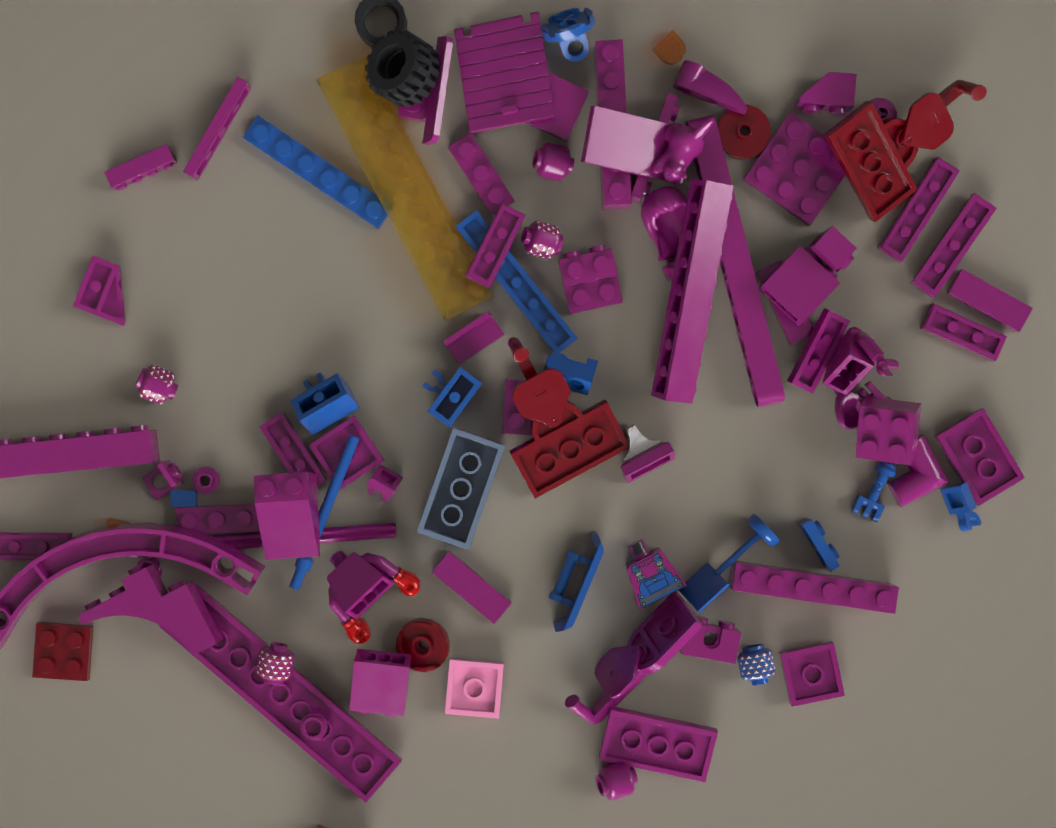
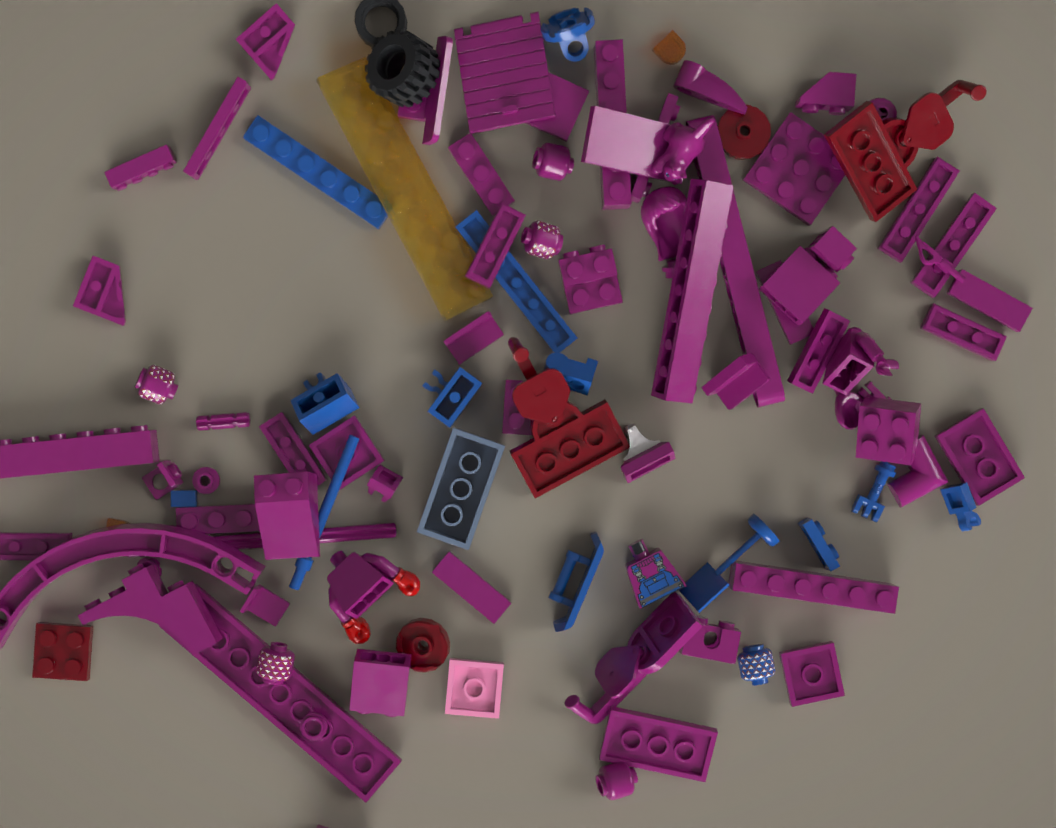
none -> magenta axle [196,412,251,431]
none -> magenta wing [236,3,295,81]
none -> magenta bracket [240,584,290,627]
none -> magenta panel [701,353,770,410]
none -> magenta hand [915,235,966,283]

